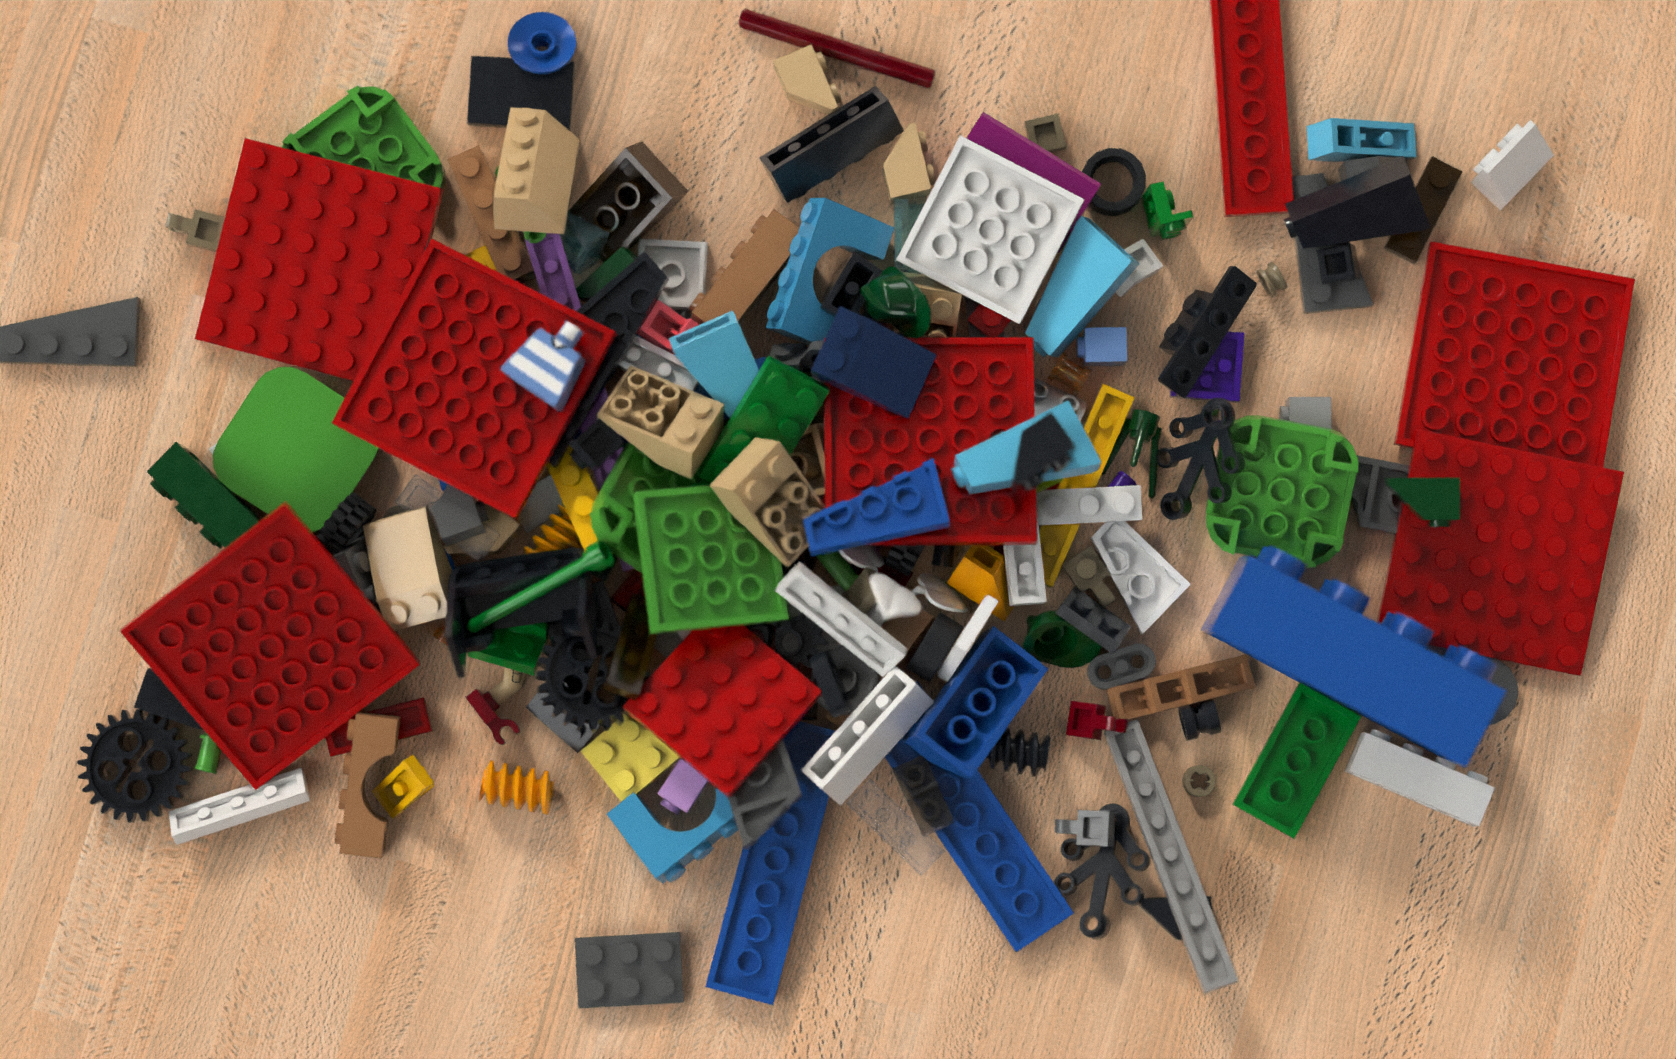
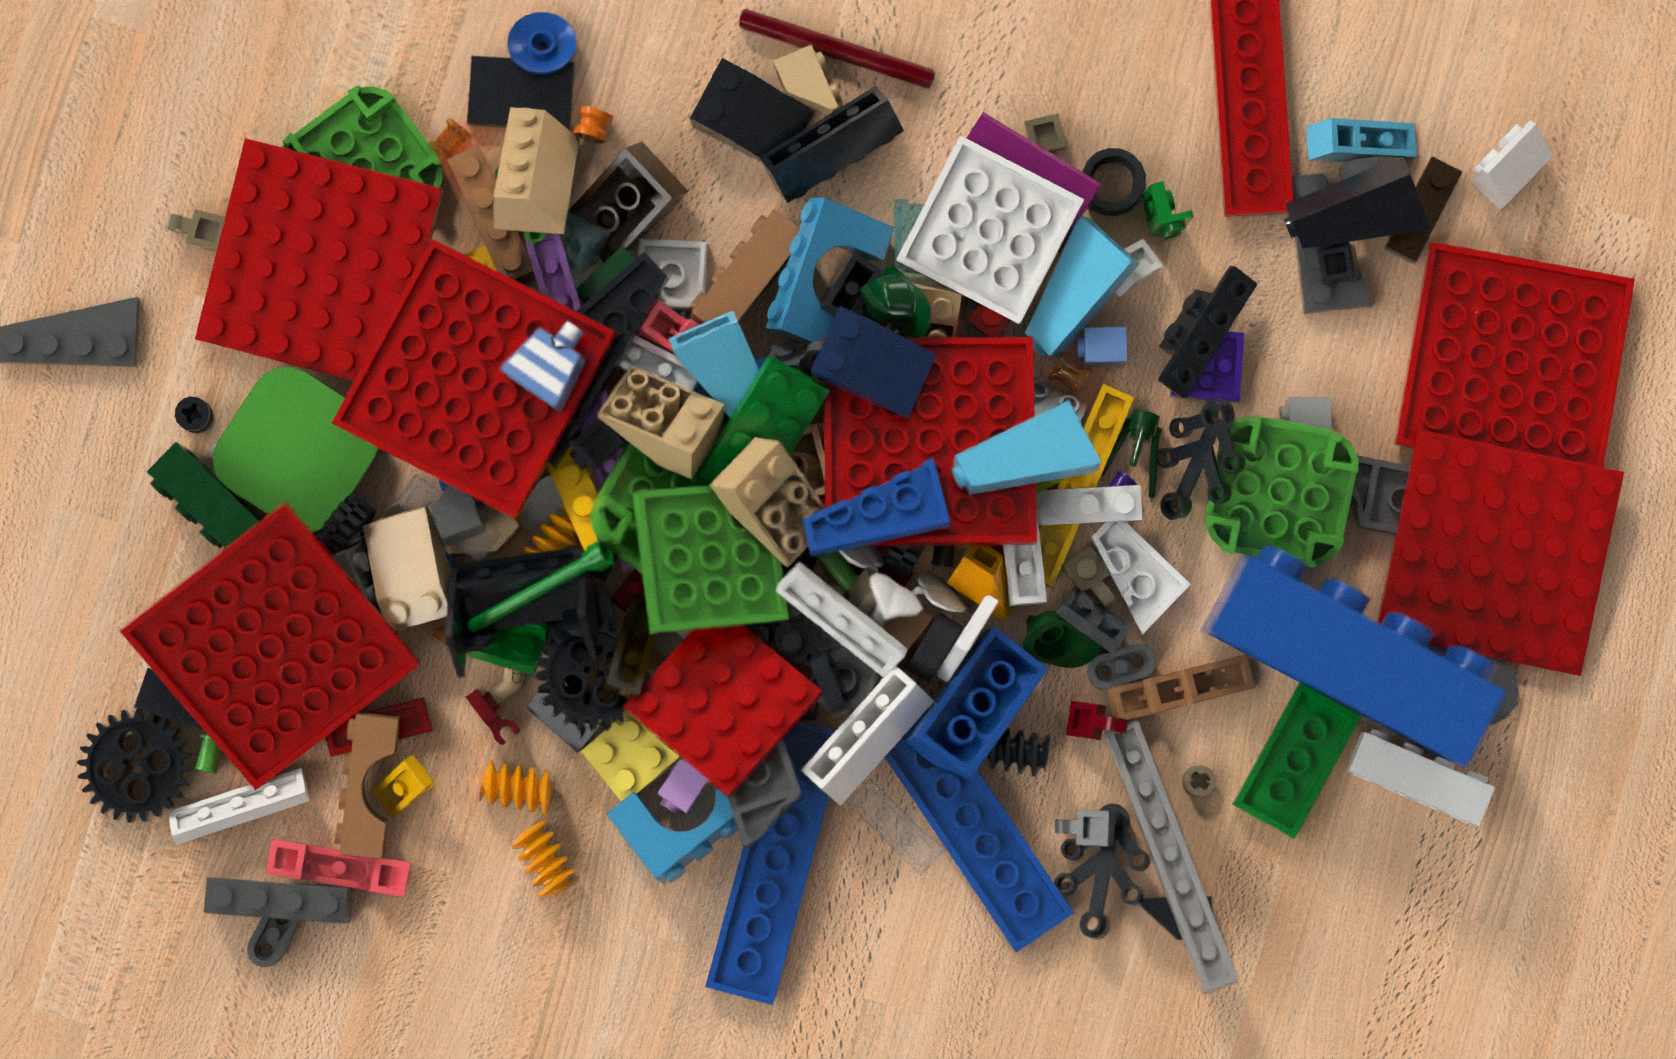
dark grey plate [575,932,684,1008] -> none
tan slope [883,122,936,204] -> none
clear smoke slope [892,755,955,837] -> none
black slope [1011,412,1076,493] -> none
black wheel [1178,699,1221,741] -> none
dark tan bush [1256,262,1288,297] -> none
dark green slope [1385,477,1460,527] -> none
none -> black wheel [175,396,214,434]
none -> dark grey arch [204,877,353,923]
none -> dark grey plate [247,917,300,967]
none -> coral slope [265,839,411,897]
none -> clear orange bush [427,118,473,161]
none -> light orange piece [511,819,580,899]
none -> orange wheel [573,106,613,144]
none -> black slope [690,58,814,162]

